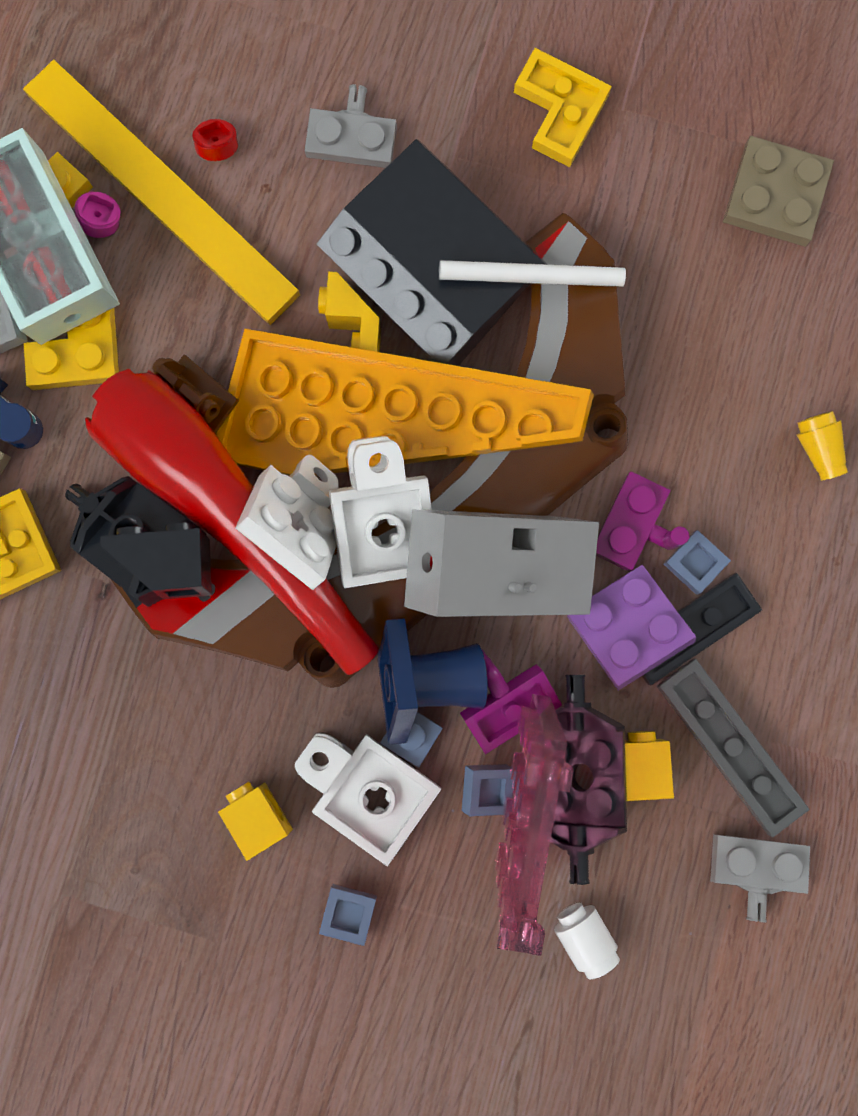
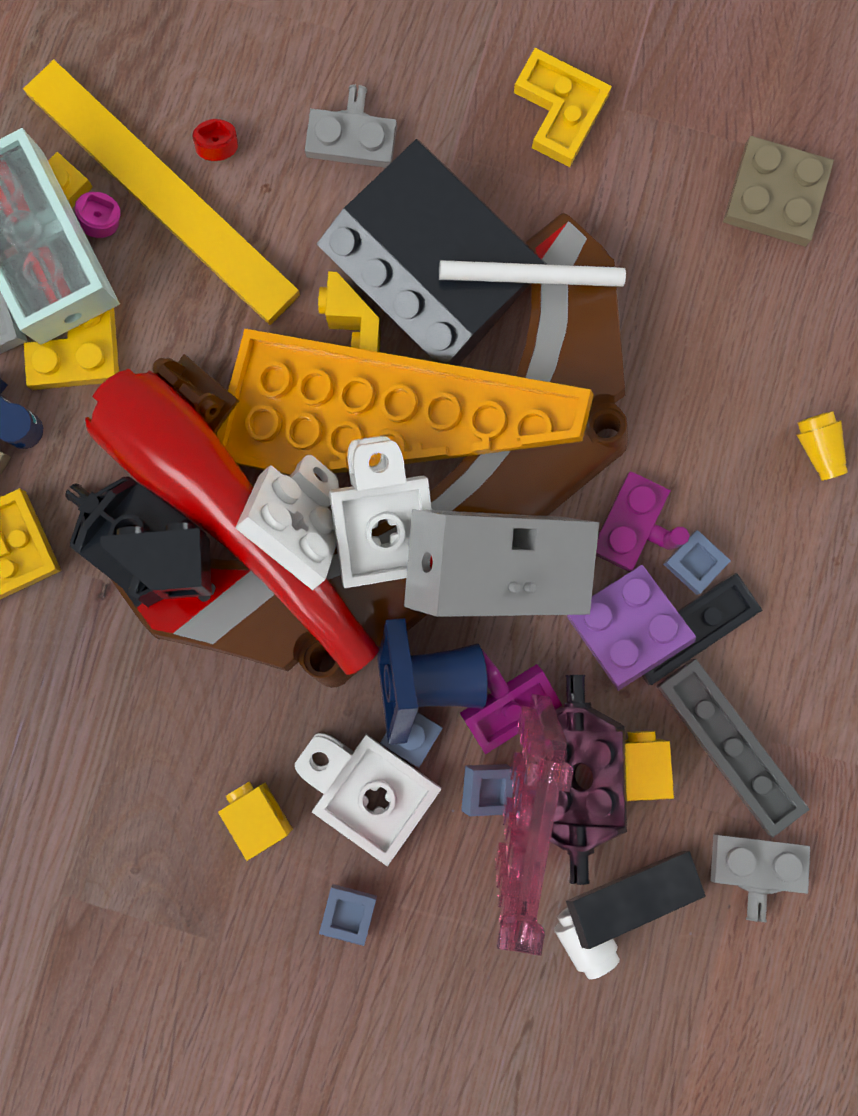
none -> black tile [566,851,706,949]

